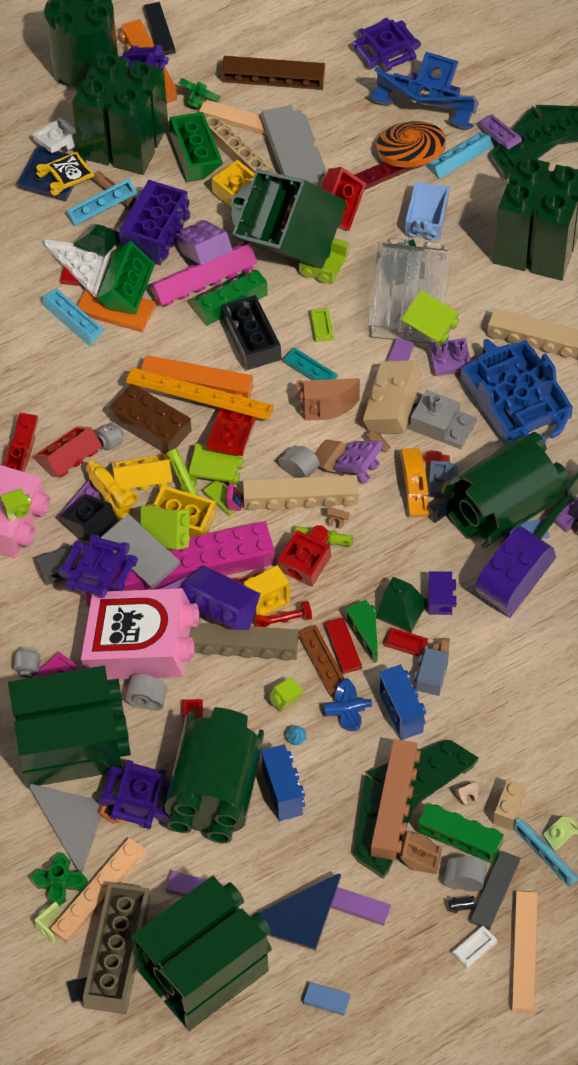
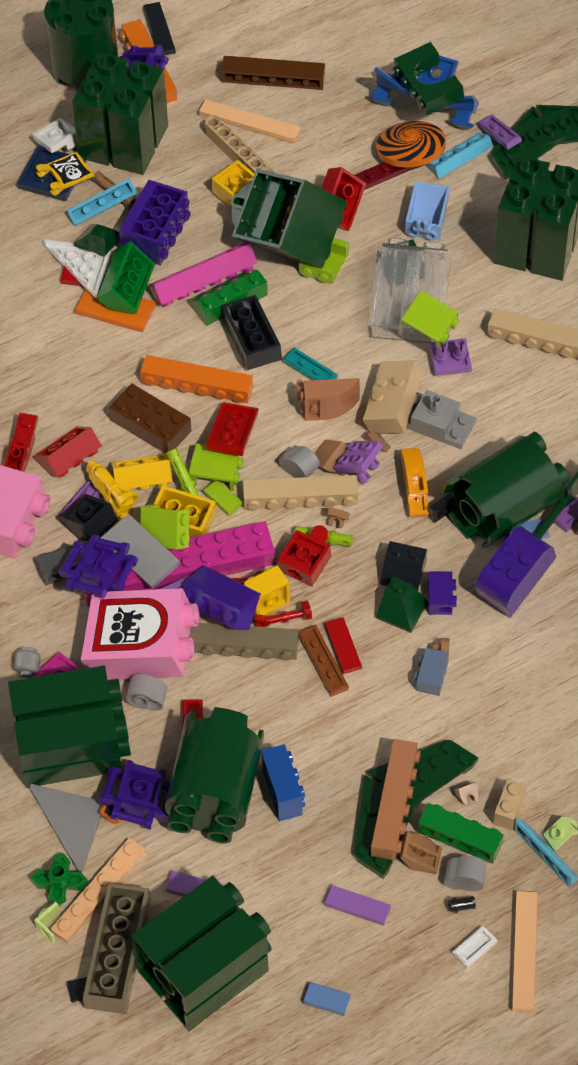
lime brick [0,488,32,521] -> none
medium azure slope [43,288,104,346] -> none
light grey head [96,423,124,450] -> none
light orange tile [126,368,274,420] -> none
green slope [169,112,223,182] -> none
medium lavender brick [175,220,233,265] -> none
green plant [178,78,221,109] -> none
dark pink slope [227,484,244,511] -> none
dark blue tile [259,873,341,951] -> none
light grey slope [260,105,327,186] -> none
lime brick [269,677,304,712] -> none
dark azure plate [286,725,306,745] -> none
lime tile [310,308,334,342] -> none
blue plant [323,678,372,731] -> none
green slope [345,599,378,663] -> none
dark purple brick [352,17,421,72] -> none
blue brick [378,664,426,740] -> none
red tile [385,627,429,657] -> none
medium lavender tile [388,338,414,361] -> none
clear red cylinder [424,450,450,465] -> none
sand blue plate [428,461,458,497] -> none
blue piece [461,339,573,444] -> none
dark grey tile [470,850,521,931] -> none
none -> black slope [380,541,427,591]
none -> dark green arch [393,42,464,115]

